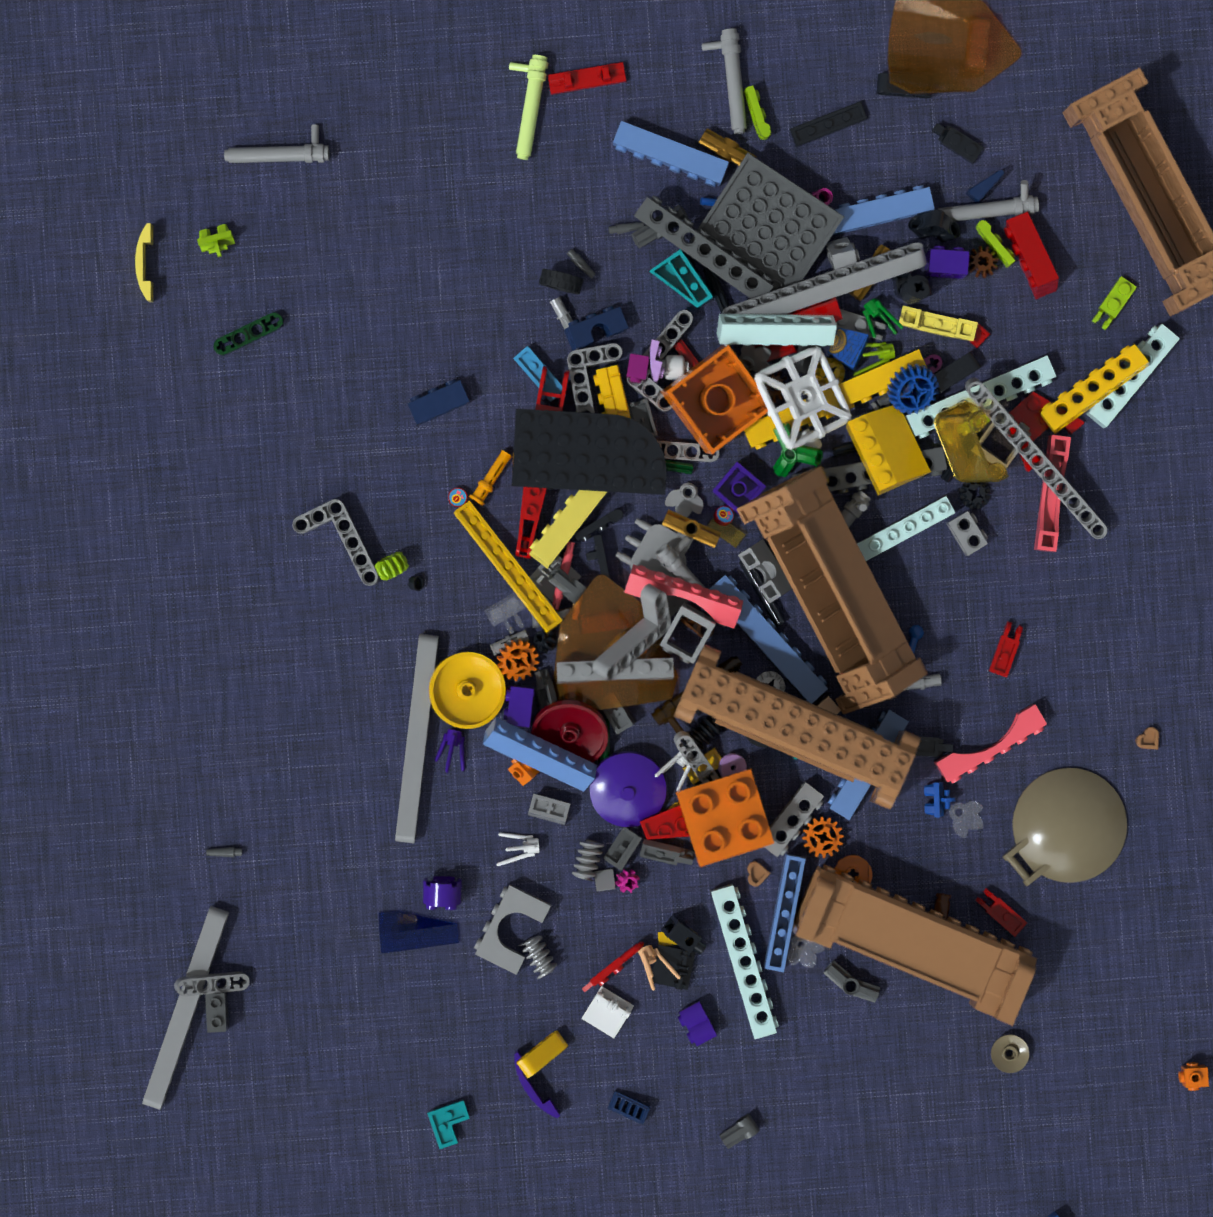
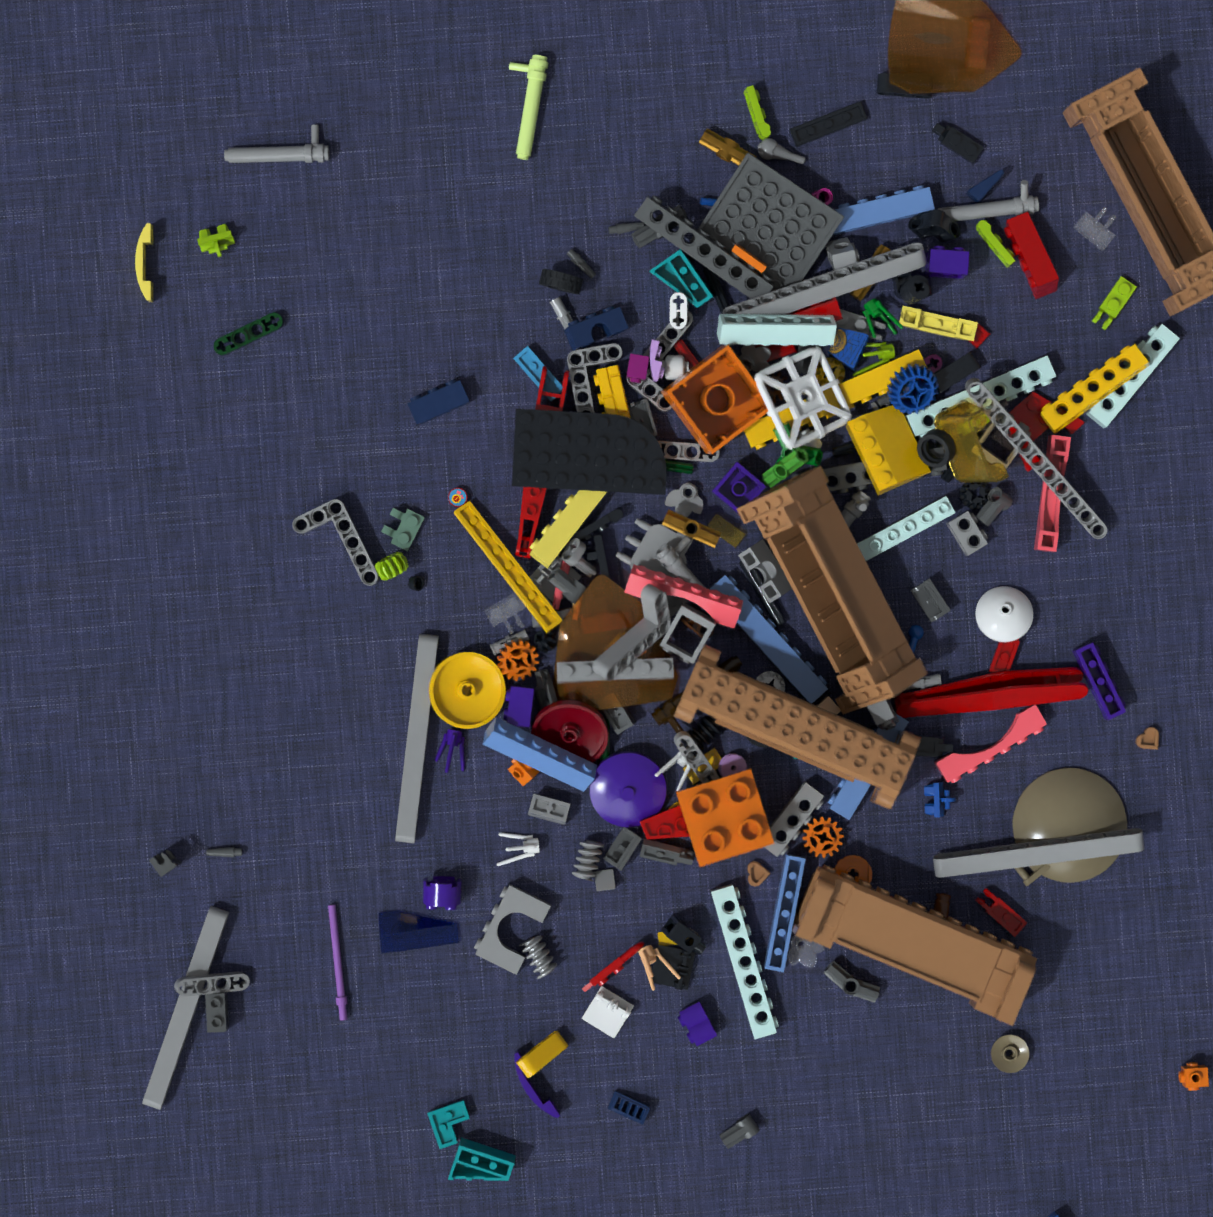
light orange pin [469,450,512,506] -> none
red hinge [548,62,626,95] -> none
medium blue brick [613,121,729,187] -> none
dark pink gear [615,869,640,893] -> none
light grey cylinder [702,29,747,134] -> none
tile [714,506,734,526] -> none
clear plate [949,801,983,838] -> none
reddish brown gear [968,246,999,279] -> none
none -> dark grey hinge [149,850,182,877]
none -> medium lavender bar [328,905,348,1020]
none -> sand green plate [381,508,425,551]
none -> teal wedge [448,1138,516,1181]
none -> light grey piece [561,538,596,578]
none -> white beam [670,292,688,329]
none -> orange tile [732,243,768,273]
none -> light grey piece [758,138,805,164]
none -> bright green piece [761,447,809,488]
none -> light grey brick [867,699,899,731]
none -> red piece [894,667,1088,718]
none -> dark grey hinge [910,578,951,622]
none -> black tyre [917,429,956,468]
none -> light grey beam [933,828,1145,877]
none -> white dish [975,586,1033,642]
none -> dark grey piece [976,487,1013,526]
none -> dark purple brick [1072,642,1126,720]
none -> clear hinge [1073,207,1116,251]

